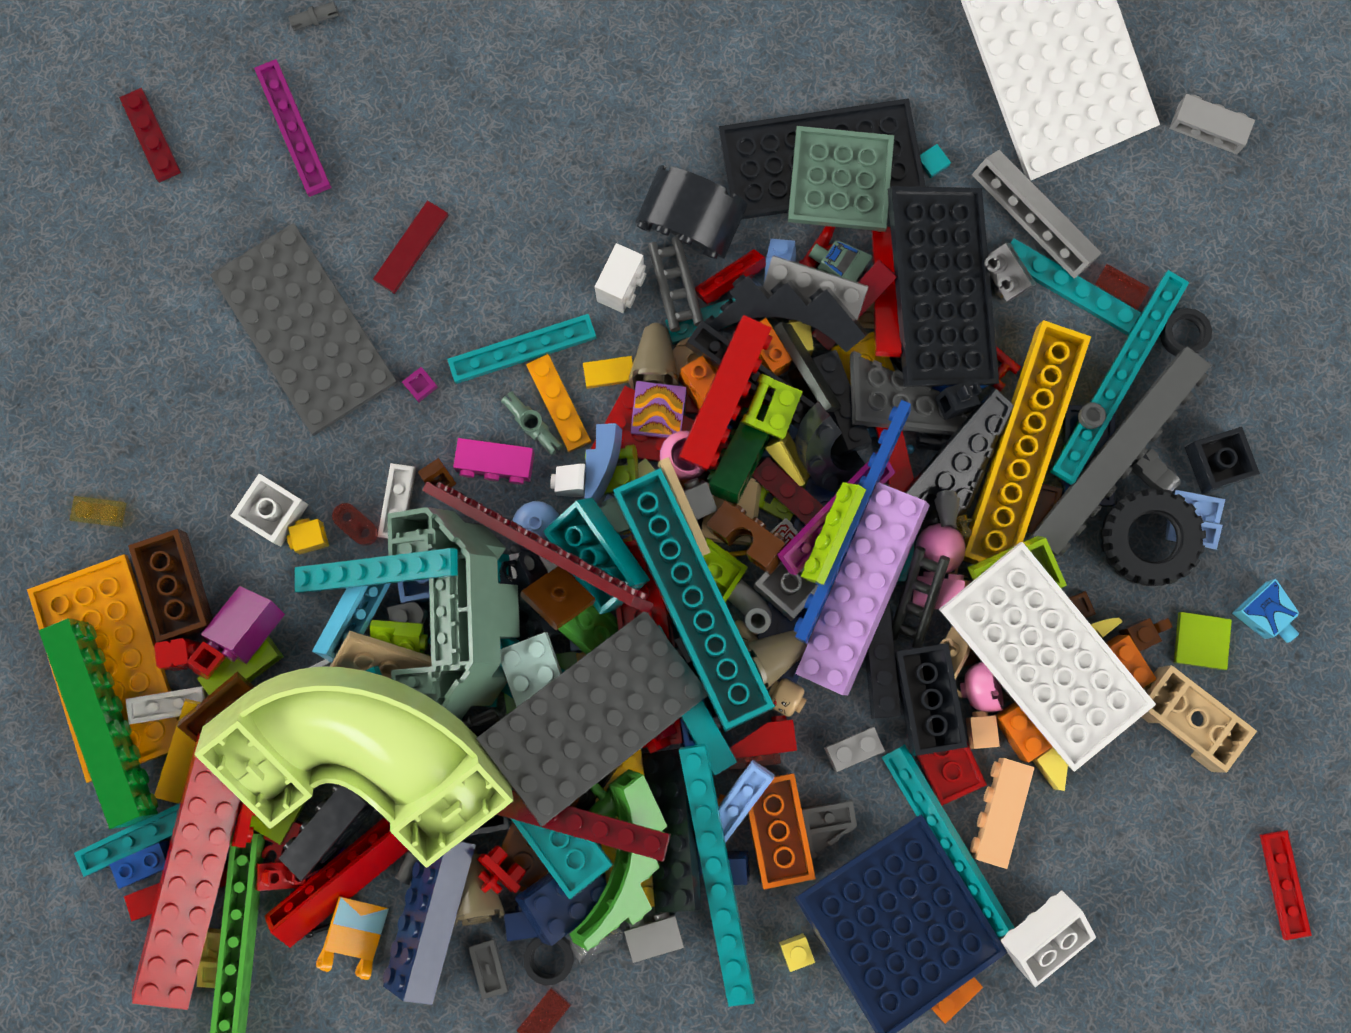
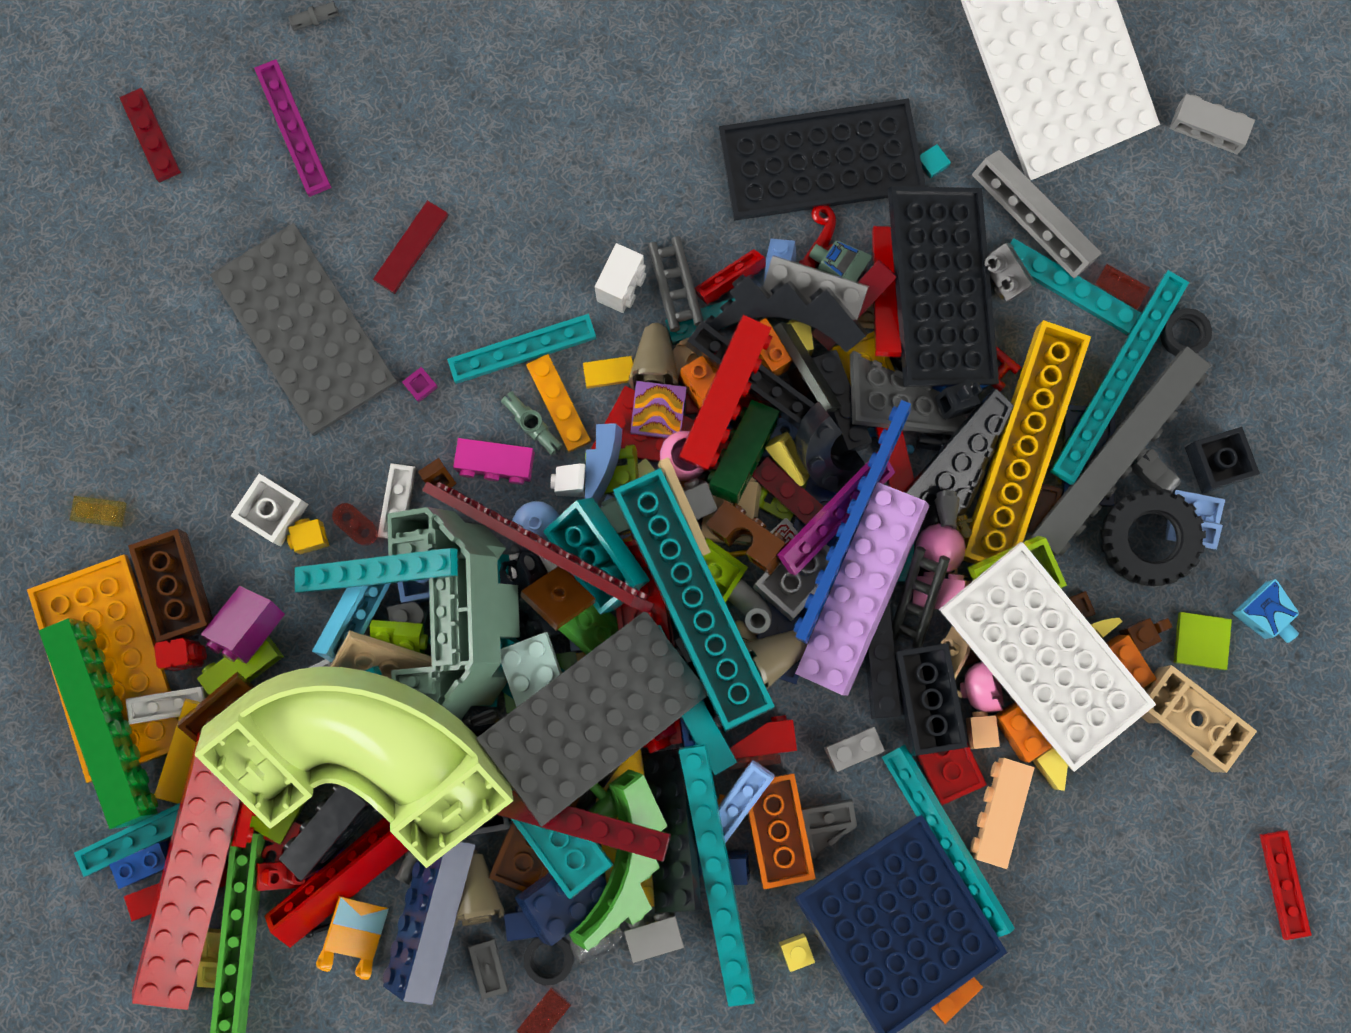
red brick [187,641,226,679] -> none
red hips [476,846,526,894] -> none
black cylinder [636,165,747,259] -> none
lime plate [741,374,803,440] -> none
tan head [769,678,807,717] -> none
sand green plate [788,126,894,232] -> none
lime plate [801,482,866,585] -> none
white brick [1001,891,1096,987] -> none
dark grey tile [1078,402,1106,429] -> none

